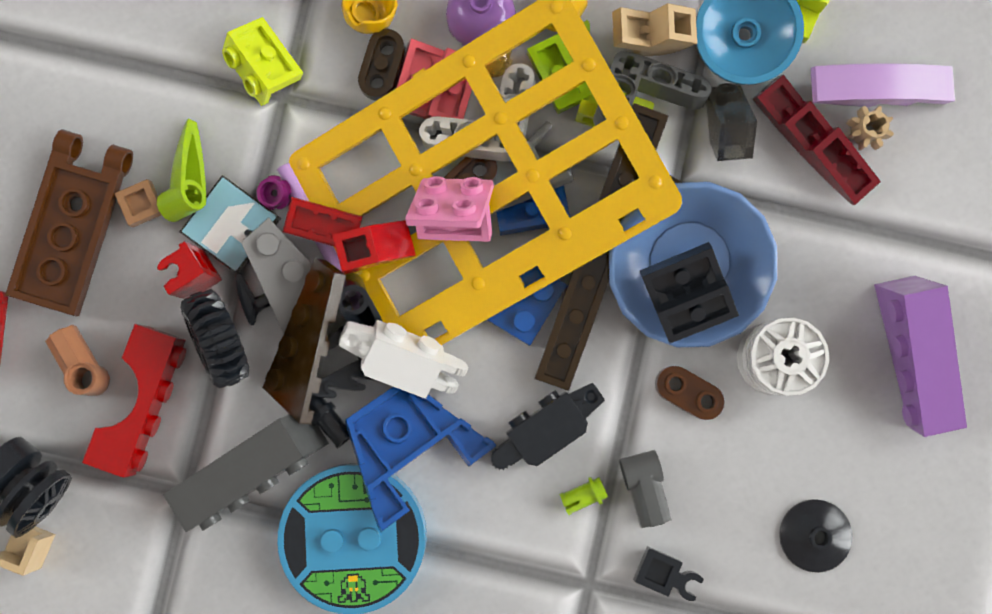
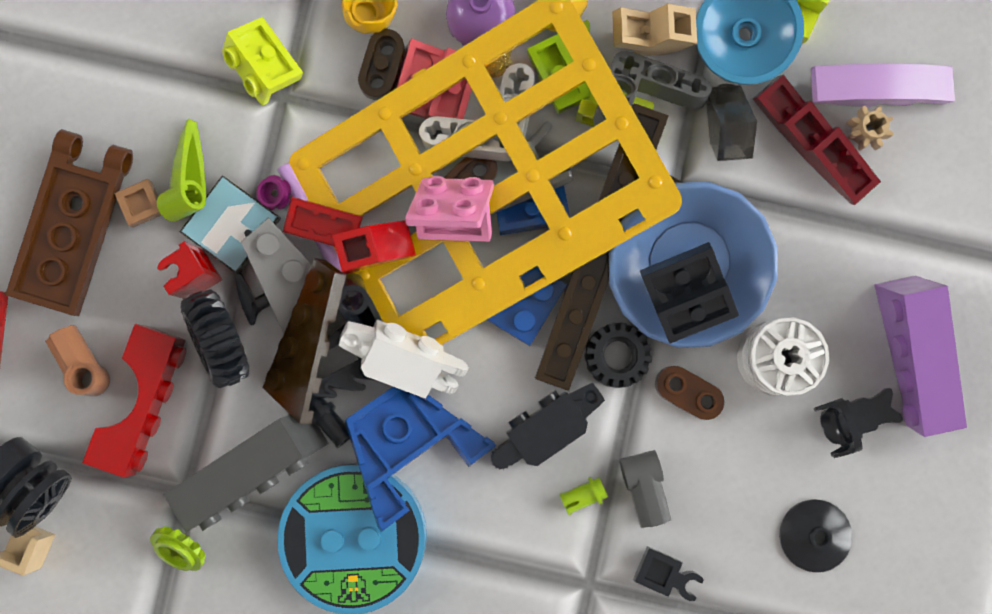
none -> lime gear [150,526,206,571]
none -> black tyre [584,322,652,388]
none -> black hair [814,388,903,458]

